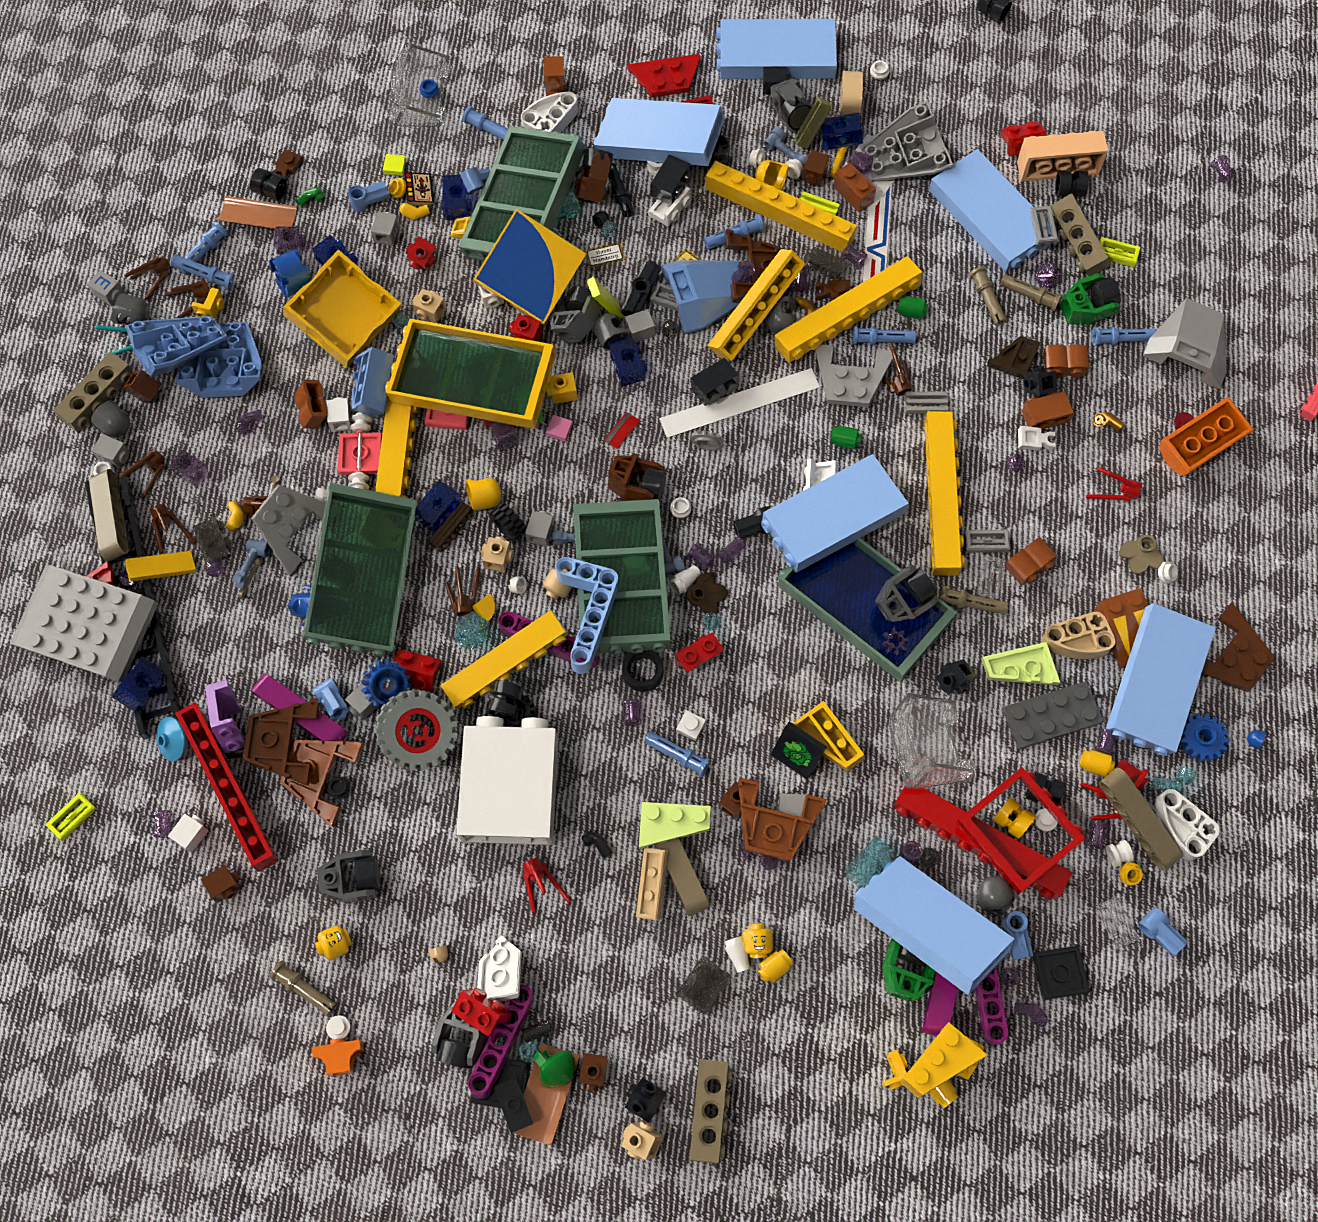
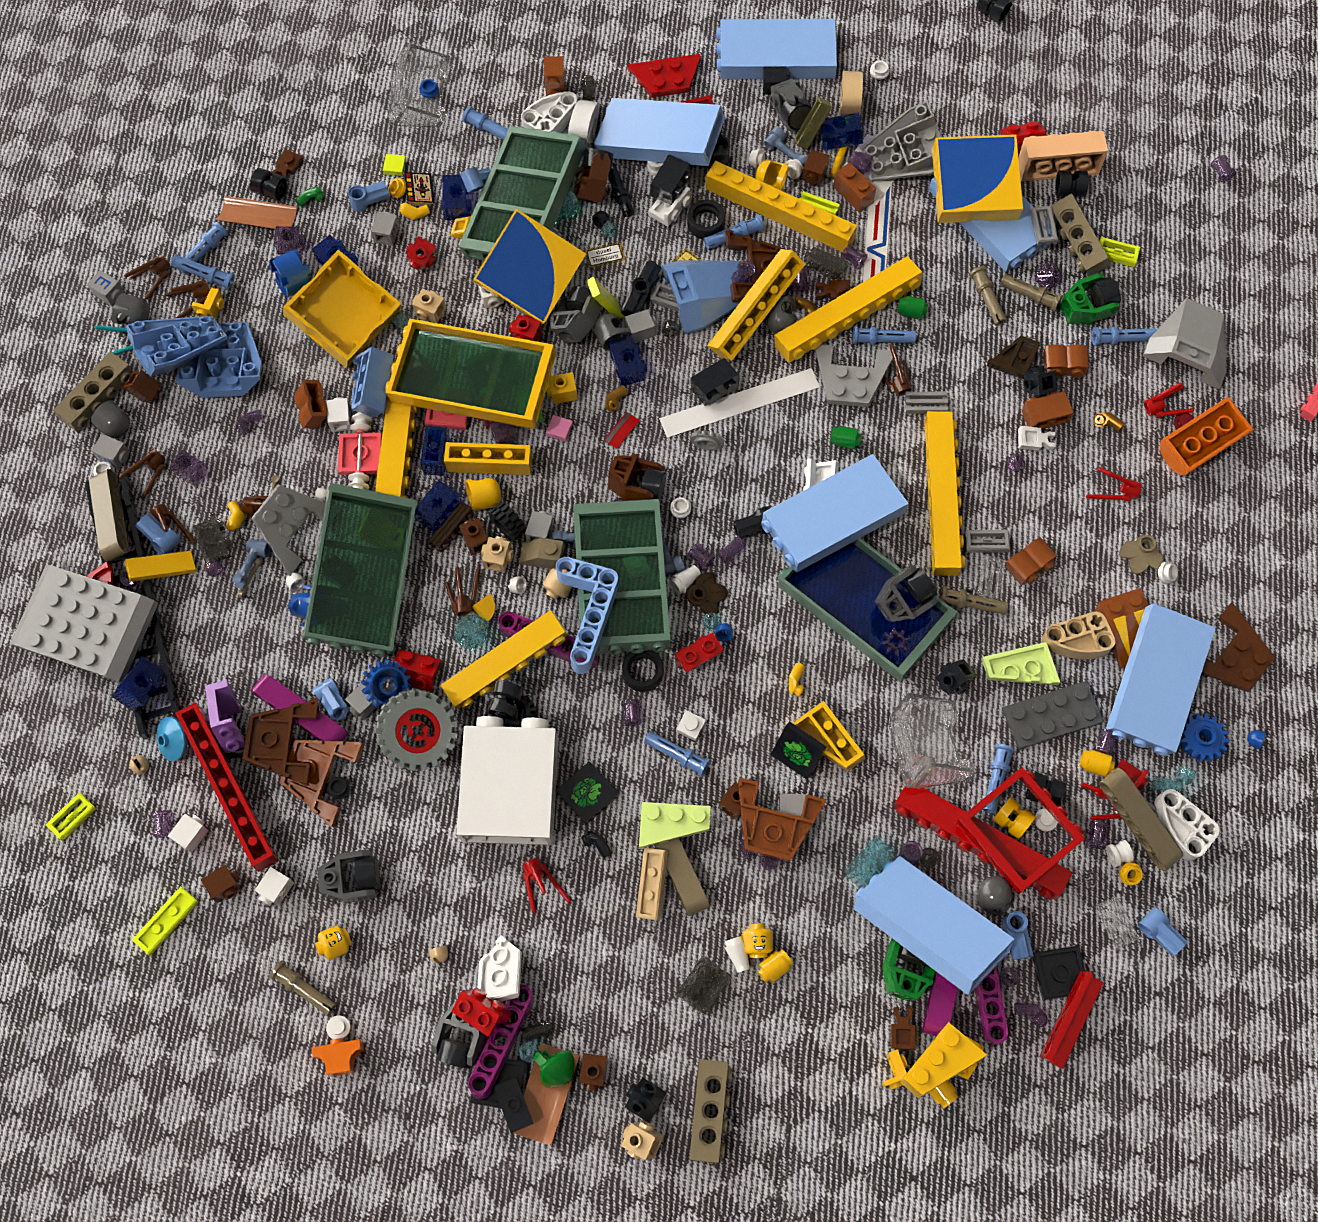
none -> tan hinge [129,755,149,774]
none -> neon yellow tile [132,886,199,956]
none -> medium blue piece [136,513,181,555]
none -> white brick [254,867,294,906]
none -> white hinge [286,573,305,592]
none -> clear blue brick [420,426,450,476]
none -> yellow brick [444,442,532,475]
none -> reddish brown brick [459,518,488,556]
none -> dark tan slope [519,538,565,569]
none -> black tile [555,761,619,825]
none -> white beam [568,100,600,148]
none -> clear smoke pin [580,75,595,101]
none -> pearl gold arm [605,385,628,412]
none -> black tyre [687,199,725,239]
none -> blue hinge [715,623,733,642]
none -> yellow arm [789,663,805,697]
none -> reddish brown plate [890,1007,916,1050]
none -> tile [932,135,1023,223]
none -> medium blue pin [982,744,1015,814]
none -> red fence [1039,971,1104,1069]
none -> red plant [1143,383,1194,418]

